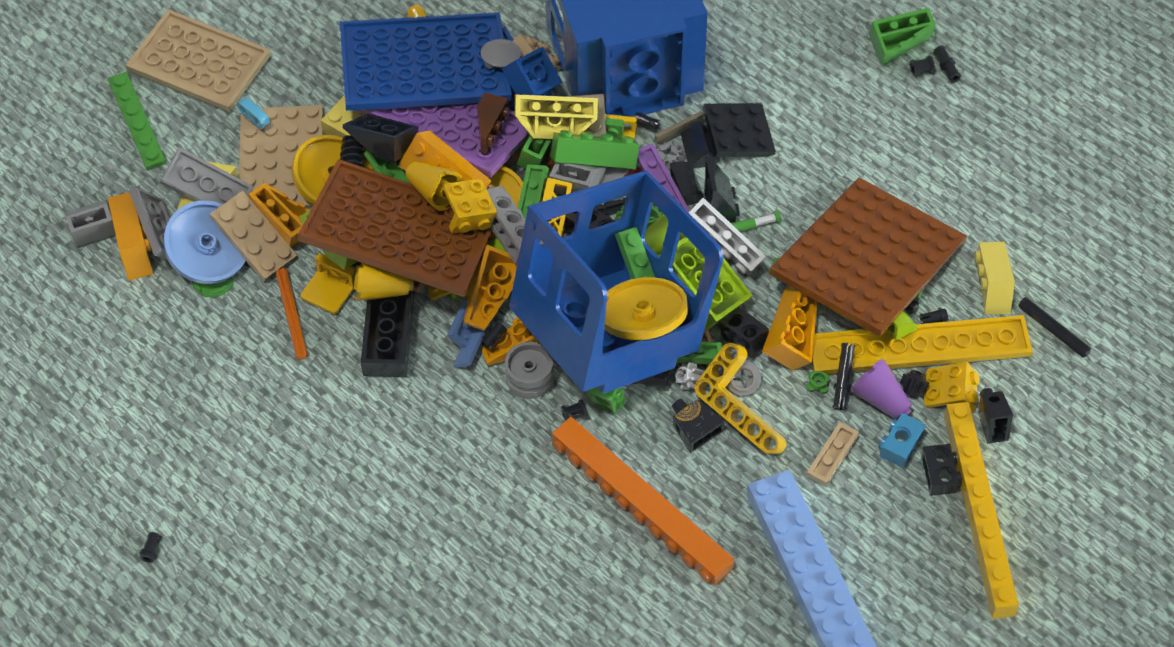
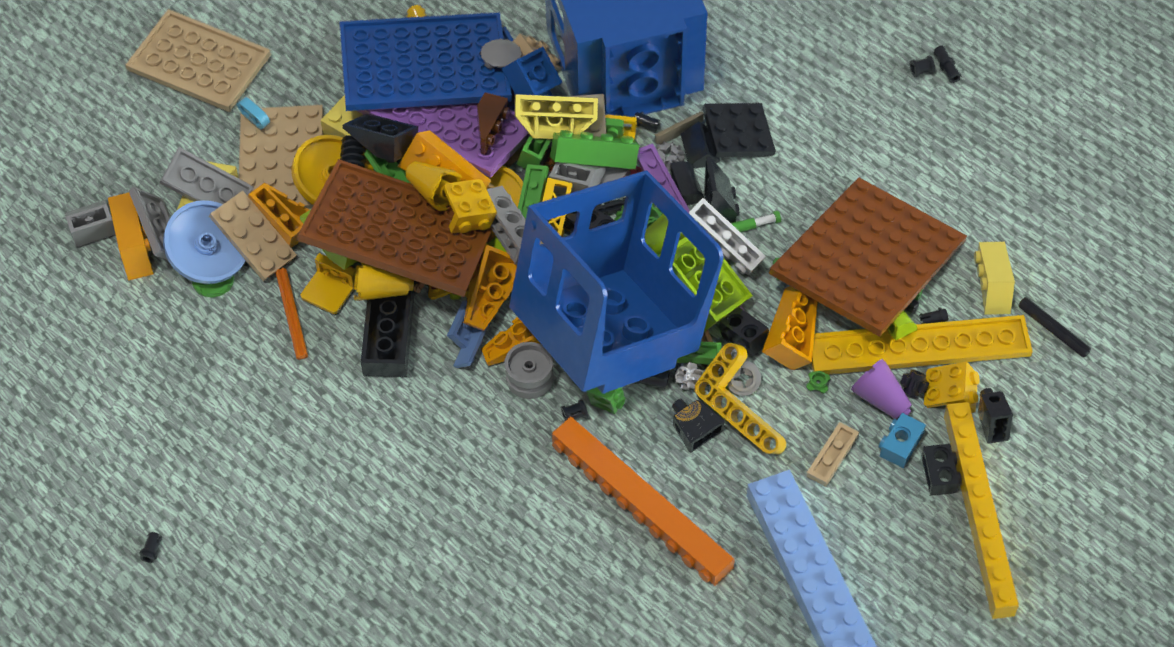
bright green plate [107,72,166,171] -> none
black pin [481,322,508,350] -> none
yellow dish [604,277,688,340] -> none
bright green plate [615,227,655,279] -> none
black pin [832,343,855,411] -> none
bright green wedge [868,8,936,66] -> none

